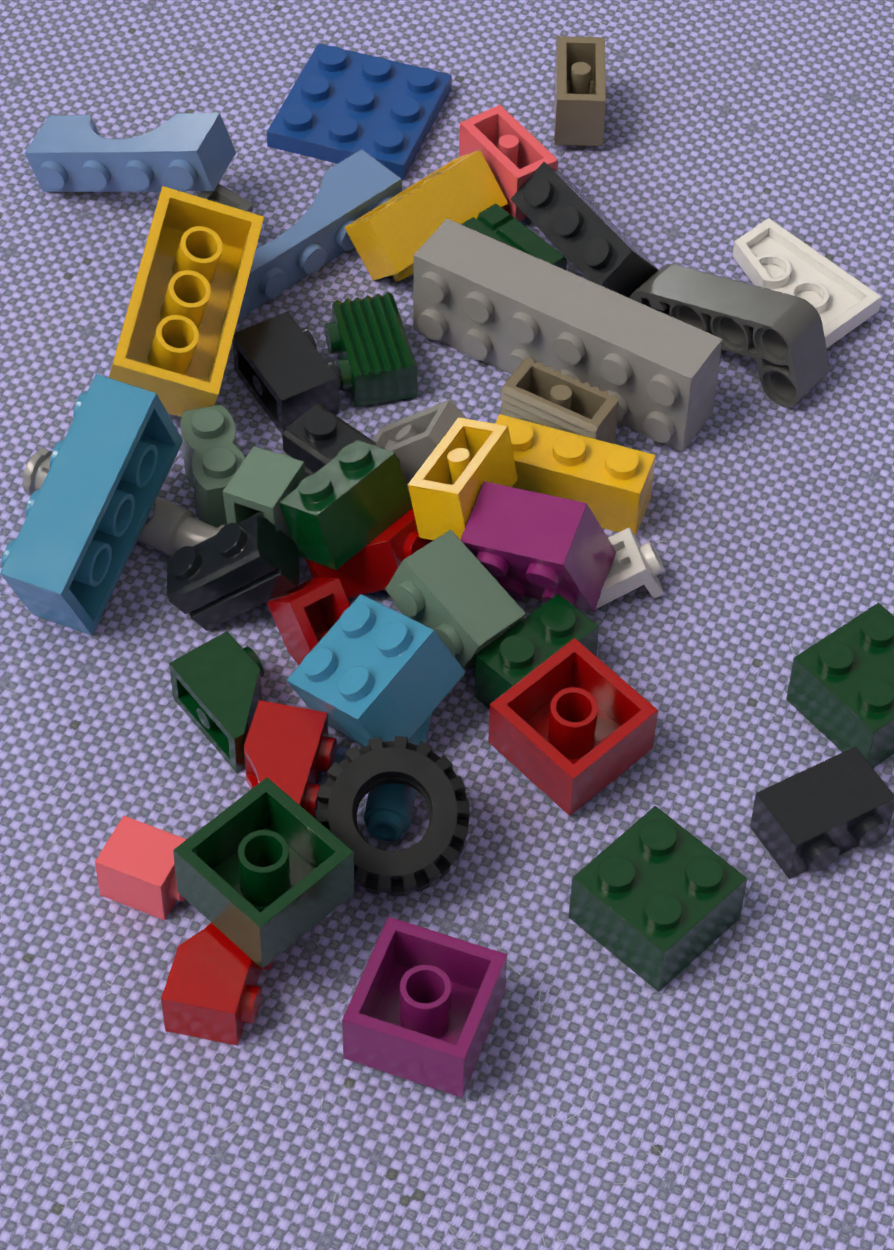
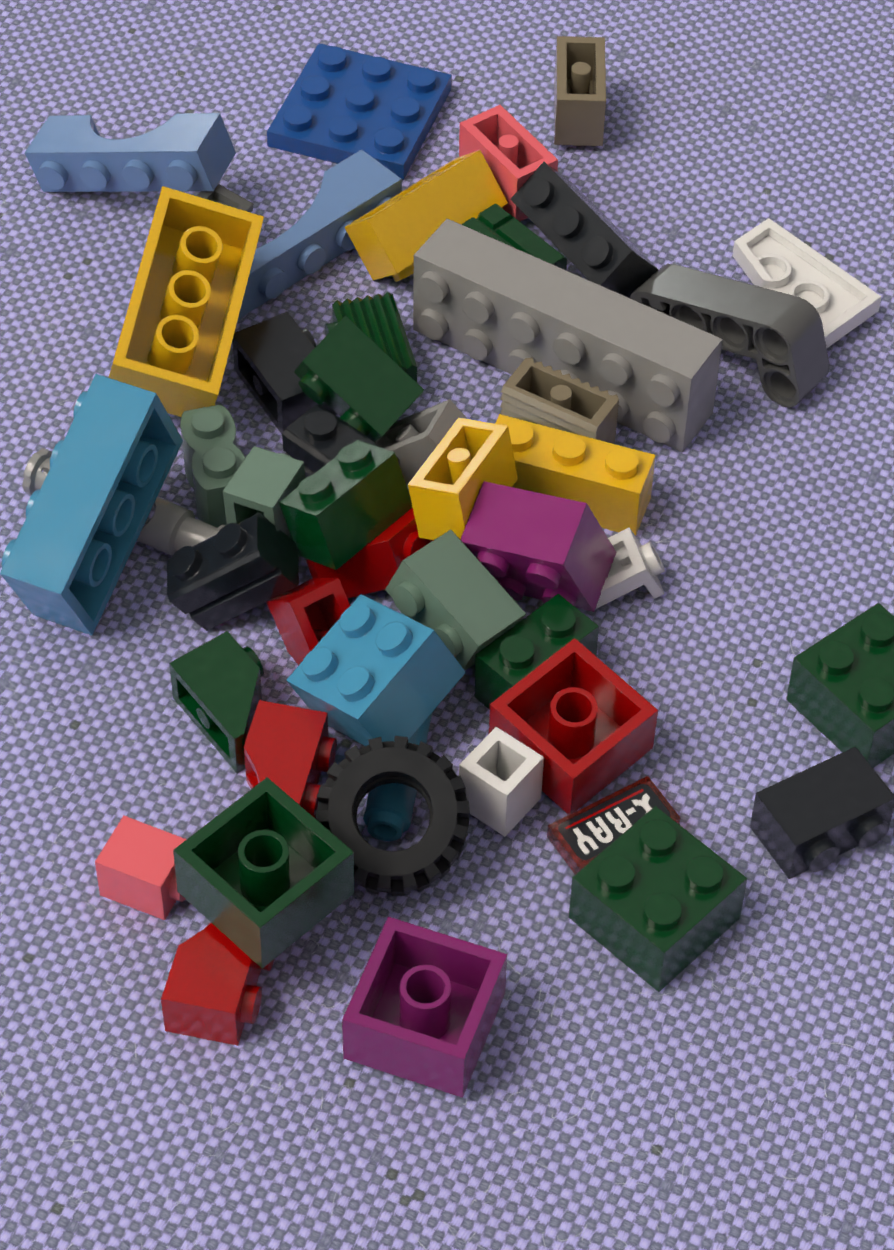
none -> dark green brick [294,315,424,442]
none -> white brick [459,727,544,837]
none -> tile [547,776,681,875]

